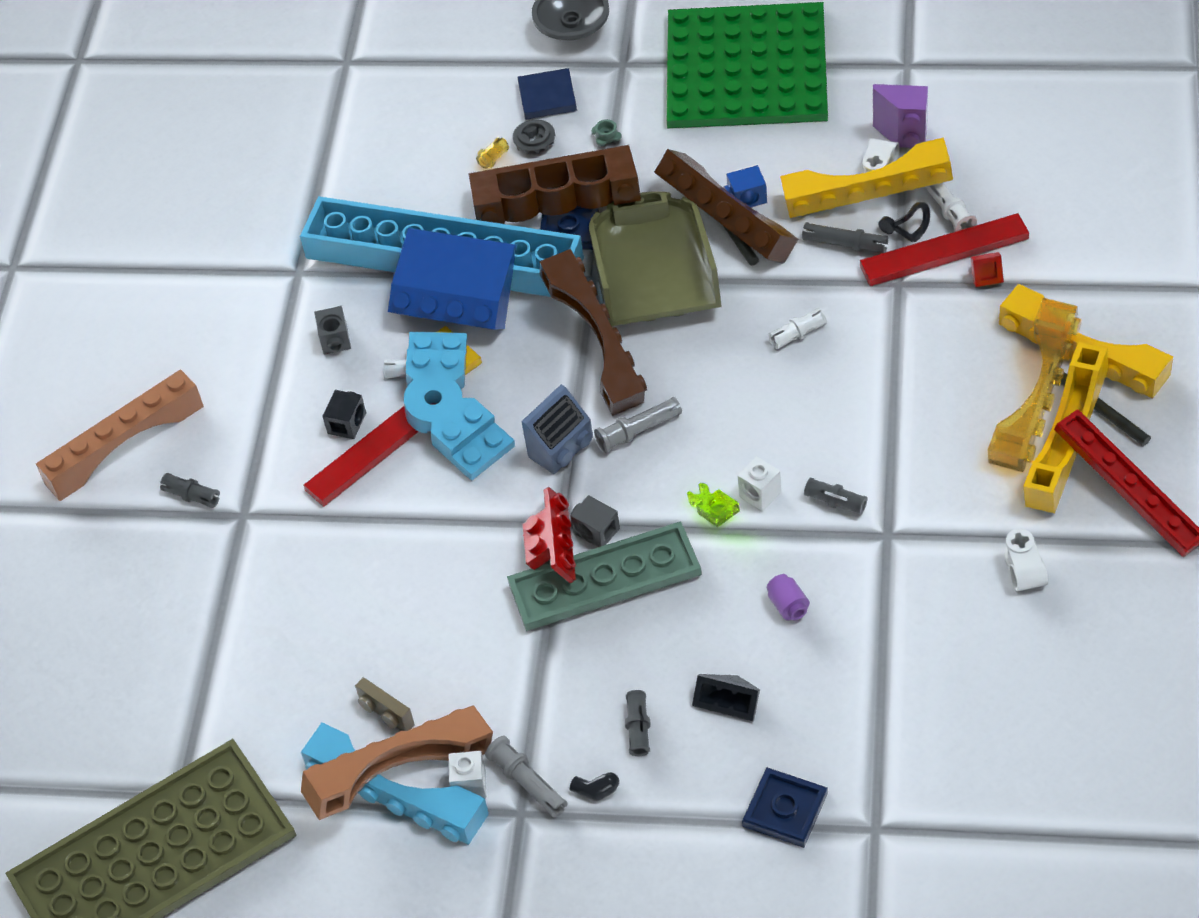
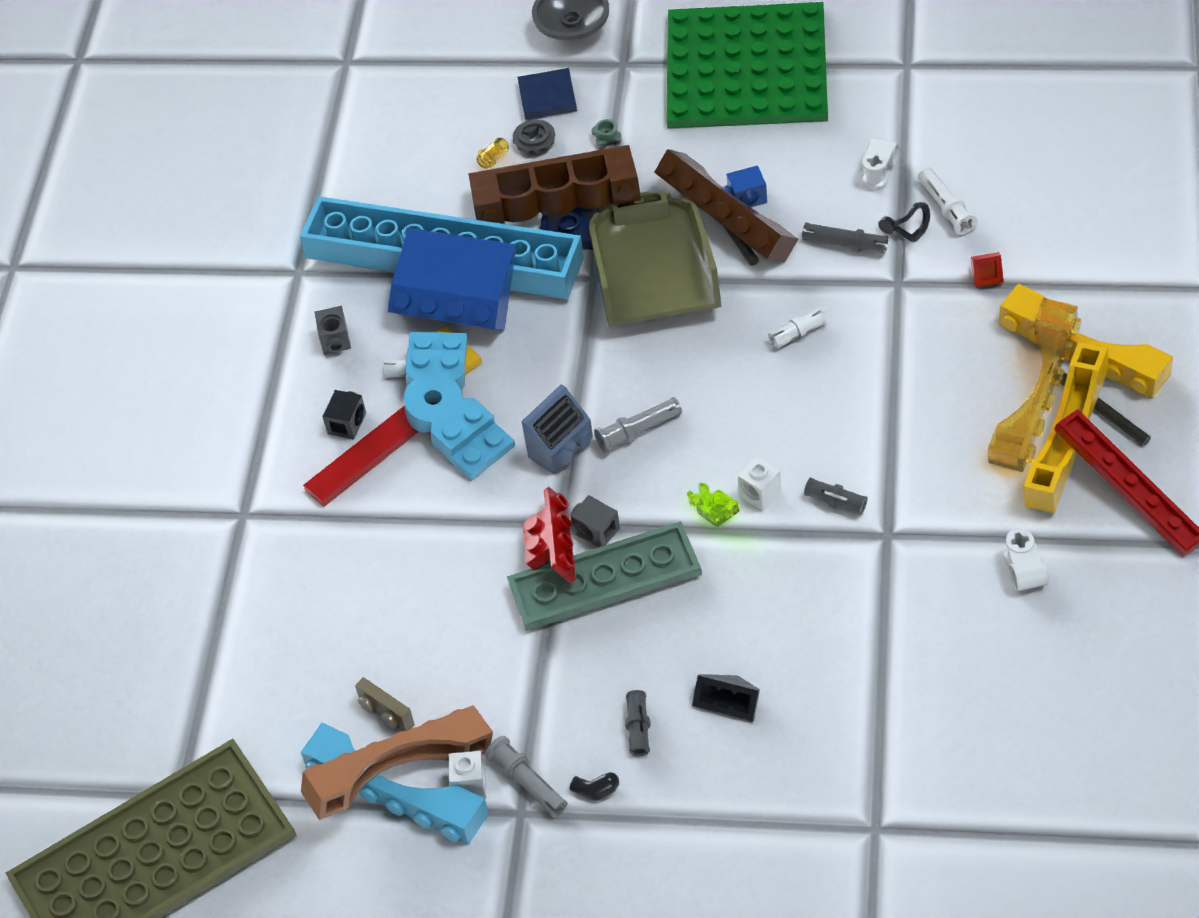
nougat arch [36,369,204,501] -> none
dark grey pin [160,473,220,508] -> none
reddish brown arch [539,249,647,416] -> none
dark blue tile [742,767,828,848] -> none
medium lavender brick [766,574,810,620] -> none
yellow arch [780,137,953,218] -> none
red tile [860,213,1029,286] -> none
medium lavender slope [873,84,928,148] -> none

